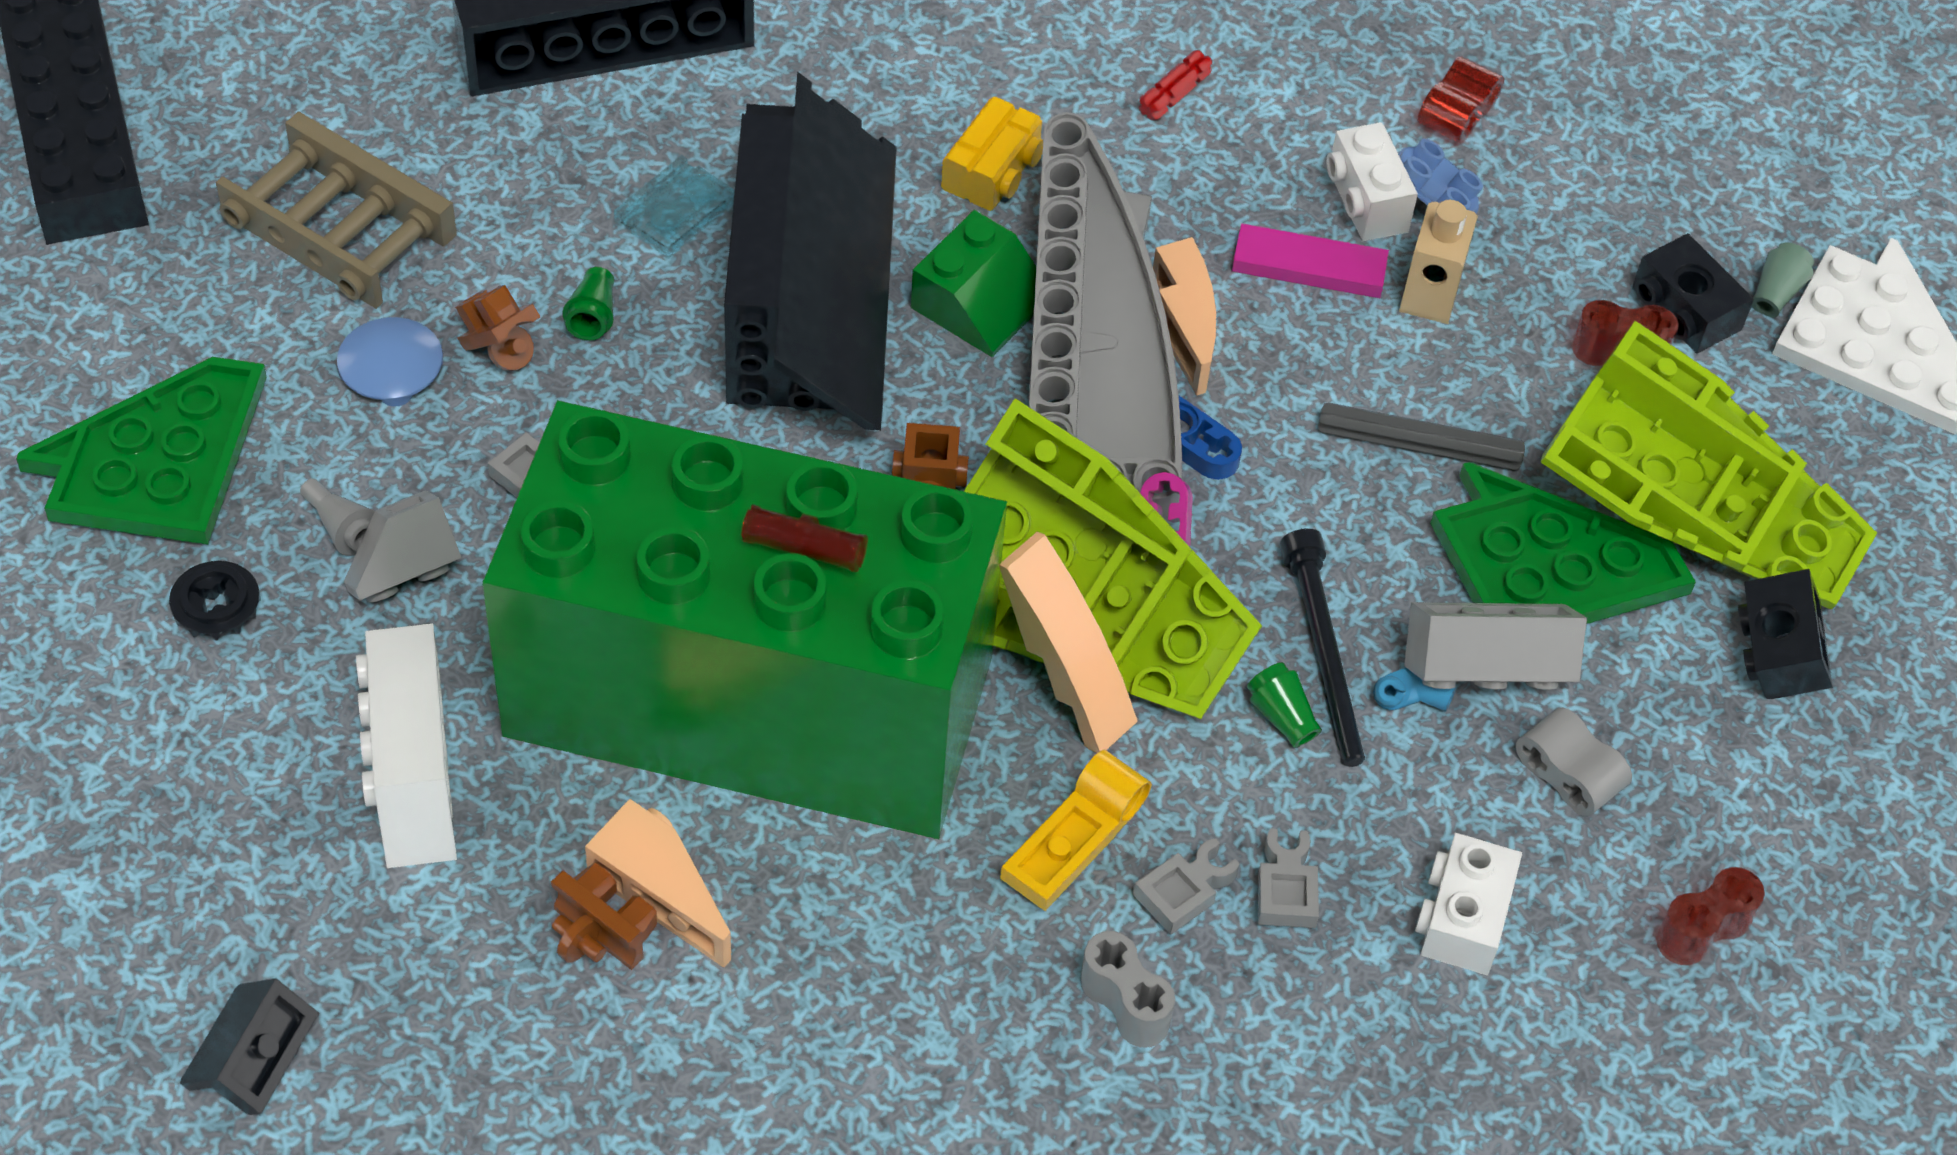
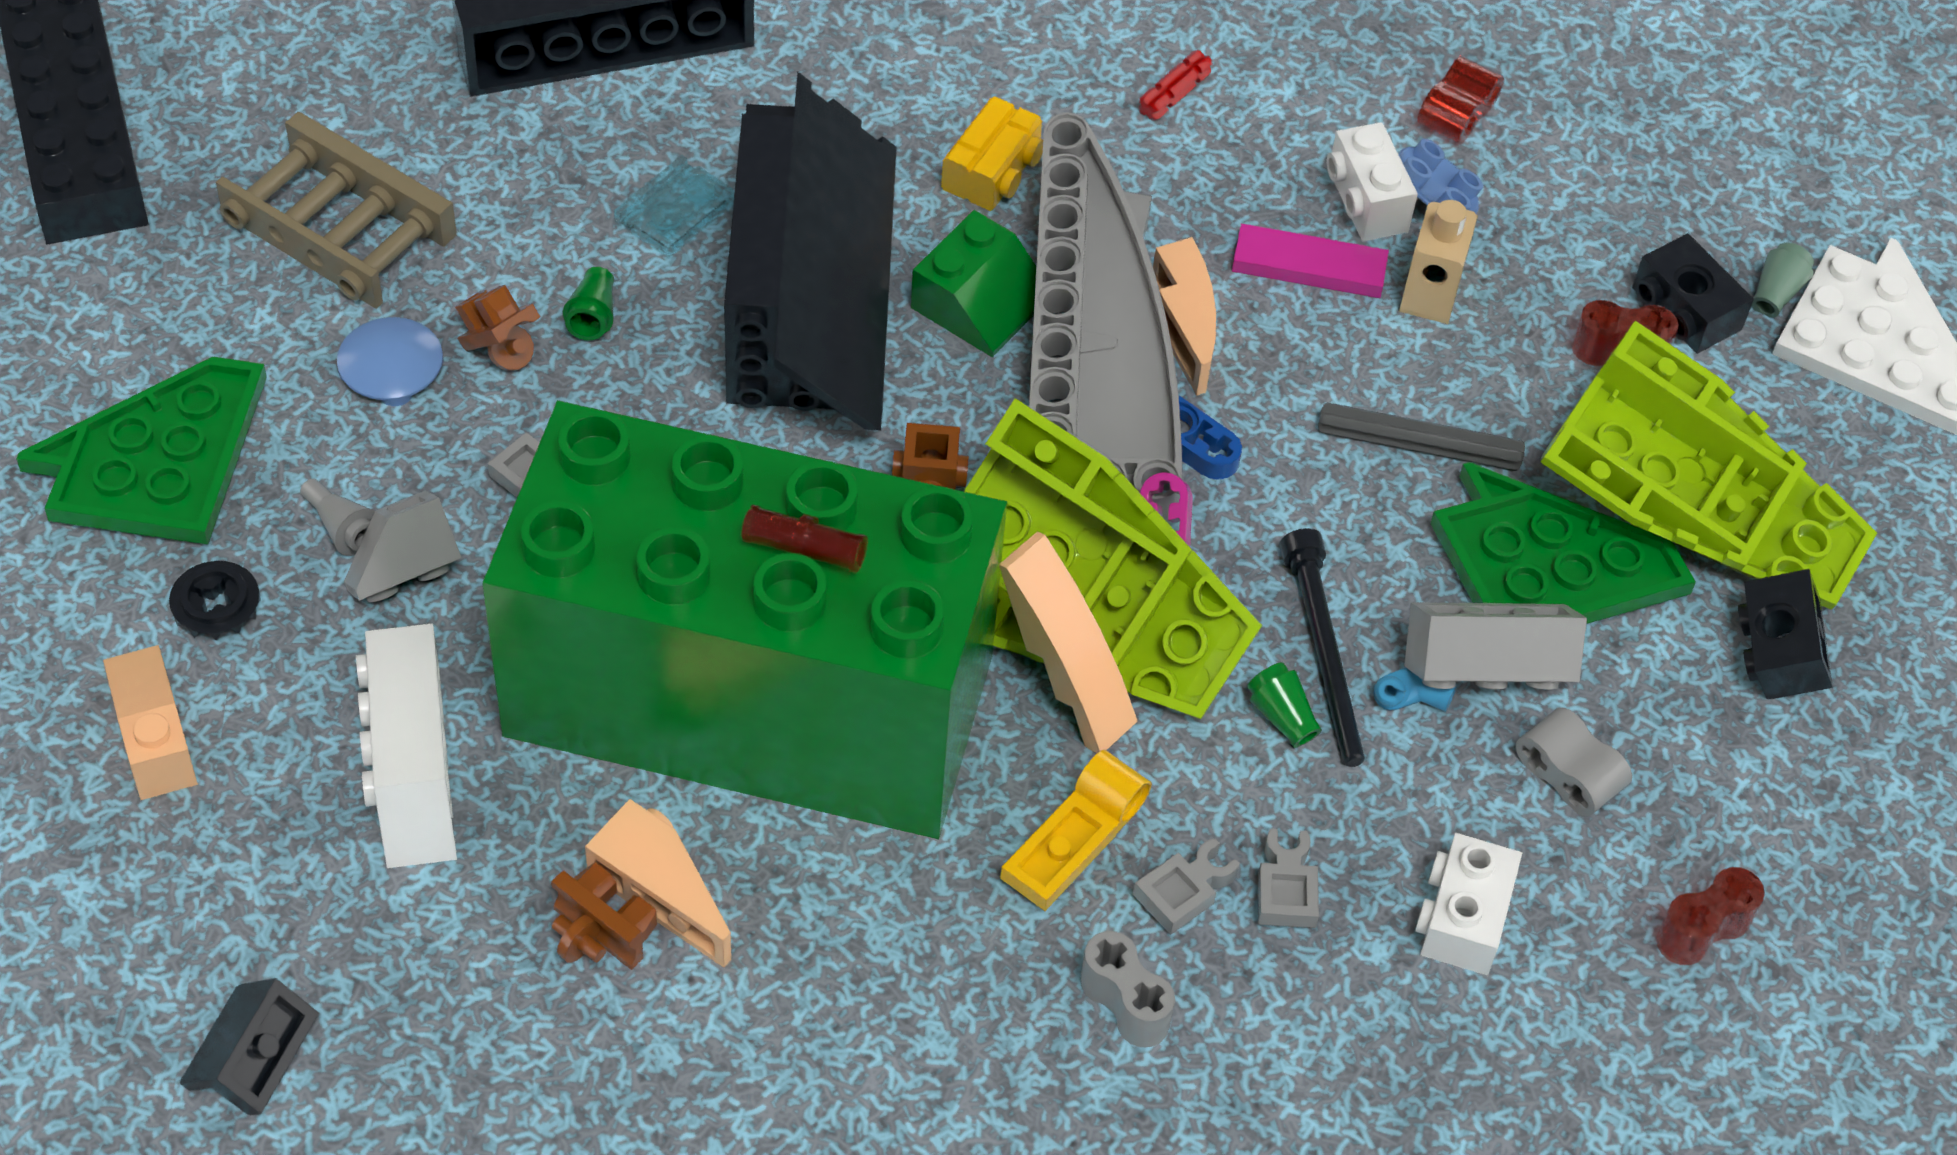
none -> light nougat slope [103,645,198,800]

